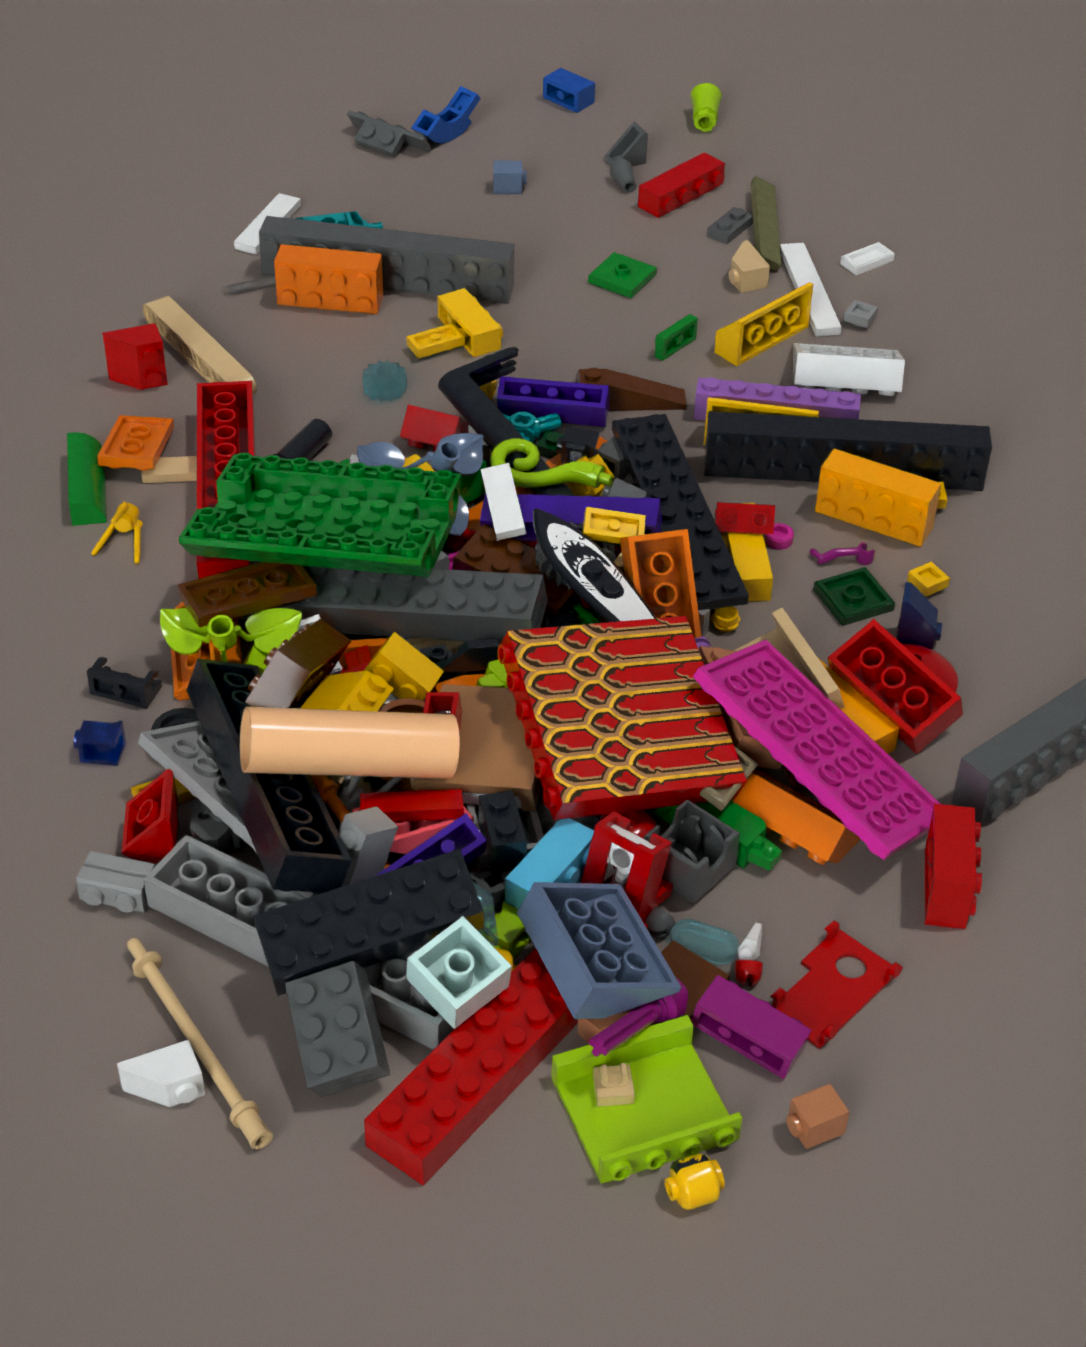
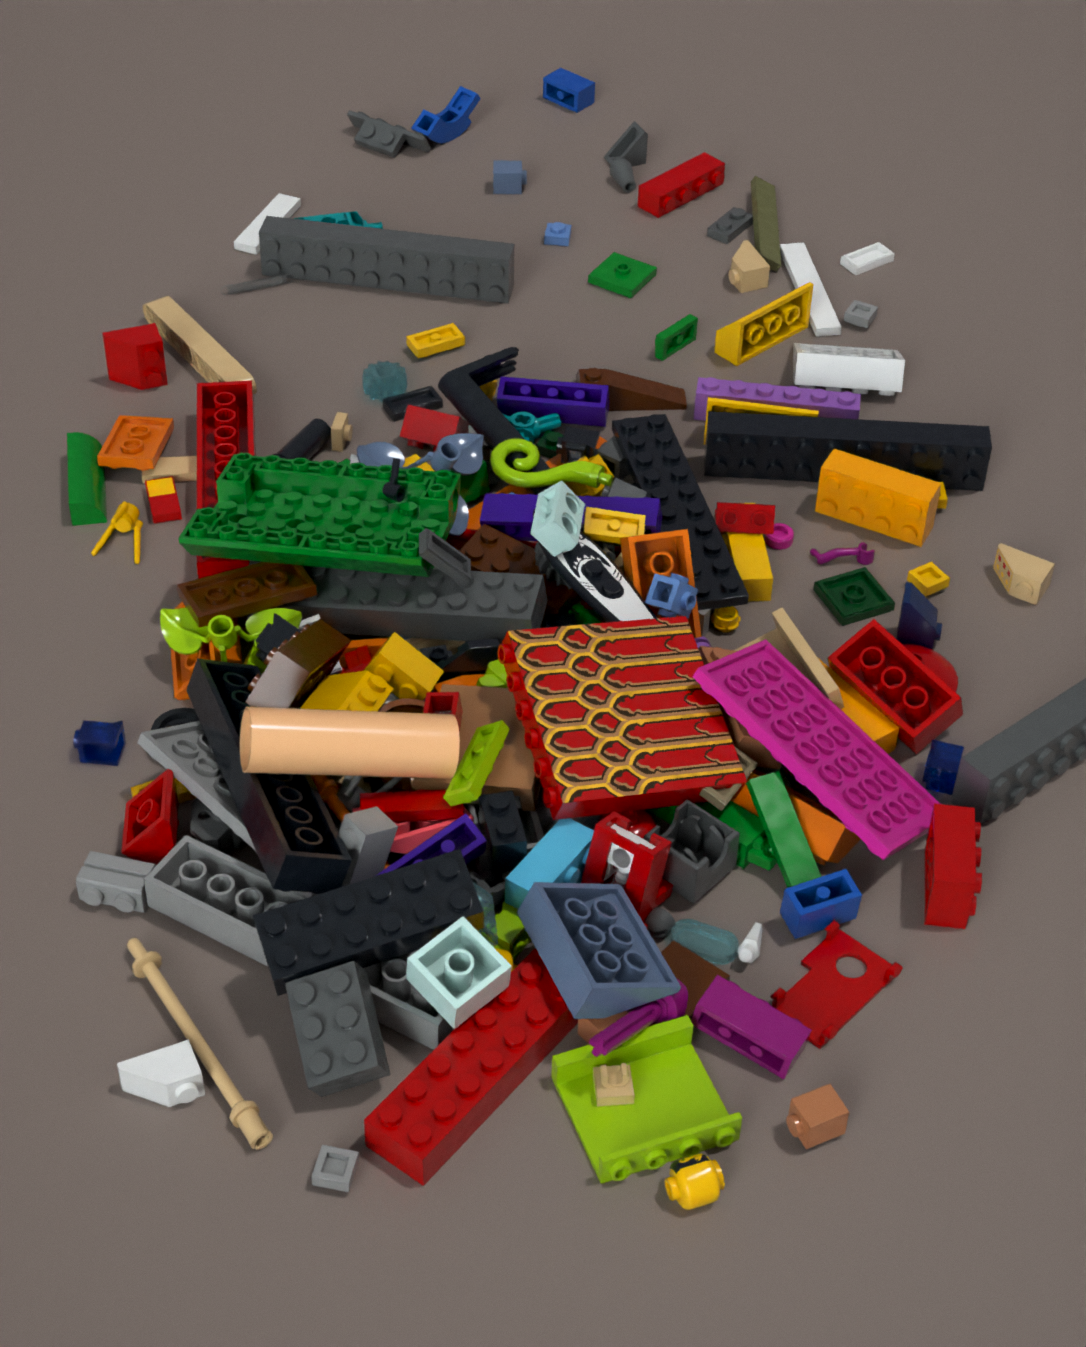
black hinge [87,657,162,709] -> none
orange brick [274,244,383,314] -> none
yellow brick [437,288,503,358] -> none
white tile [481,463,526,541] -> none
lime plant [690,83,722,132] -> none
red hinge [734,960,763,987] -> none
none -> red tile [145,476,182,523]
none -> black window [255,613,301,662]
none -> light grey plate [311,1145,359,1192]
none -> tan plate [331,412,353,452]
none -> black tile [383,385,443,422]
none -> black hand [383,458,405,502]
none -> dark grey tile [419,528,471,587]
none -> lime plate [443,720,510,807]
none -> light aqua brick [530,481,585,557]
none -> medium blue plate [544,222,572,246]
none -> medium blue brick [645,573,698,619]
none -> green tile [746,771,822,888]
none -> blue brick [780,869,862,939]
none -> clear blue window [922,739,964,795]
none -> tan slope [993,543,1055,605]

